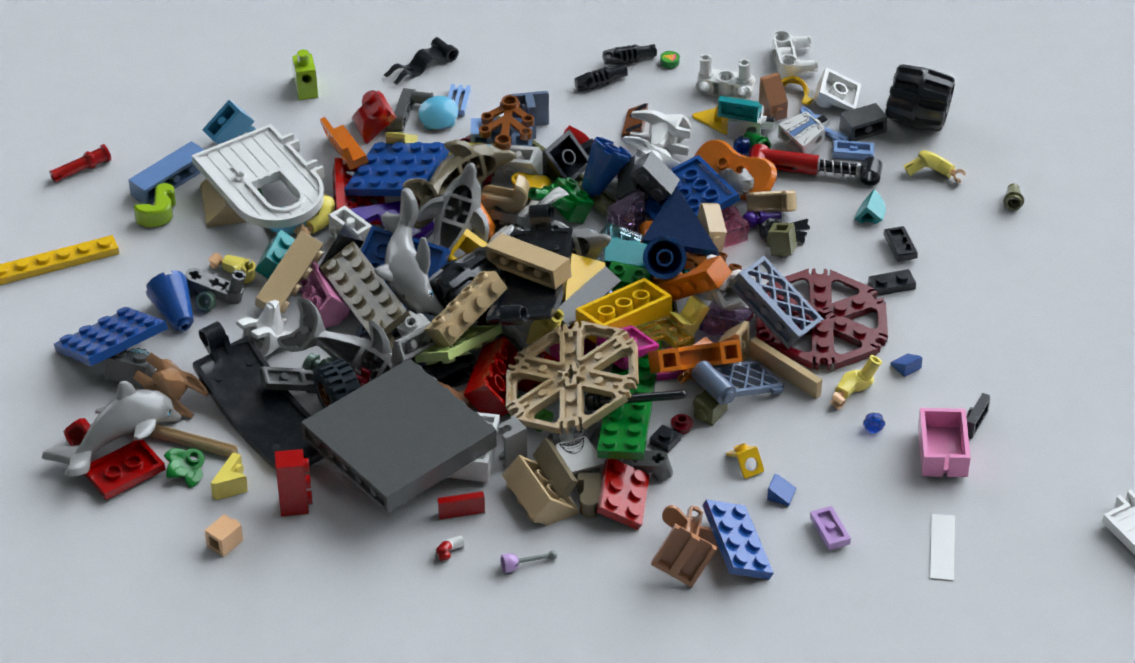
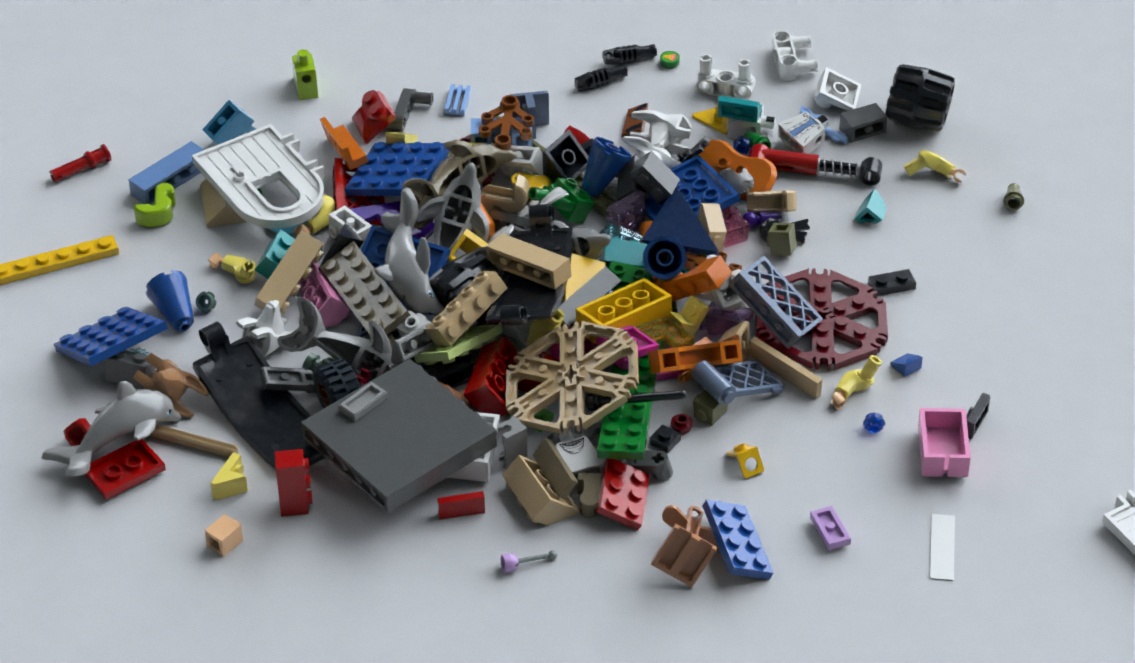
green plate [164,448,205,488] -> none
dark grey beam [185,268,246,304] -> none
black flag [384,37,459,85] -> none
medium azure dish [418,96,458,130] -> none
arm [436,535,465,561] -> none
nougat slope [759,72,788,121] -> none
slope [767,474,796,506] -> none
yellow helmet [782,76,814,105] -> none
light blue tile [832,140,874,161] -> none
black plate [883,226,918,262] -> none
none -> light grey tile [338,382,388,422]
none -> black piece [677,136,710,163]

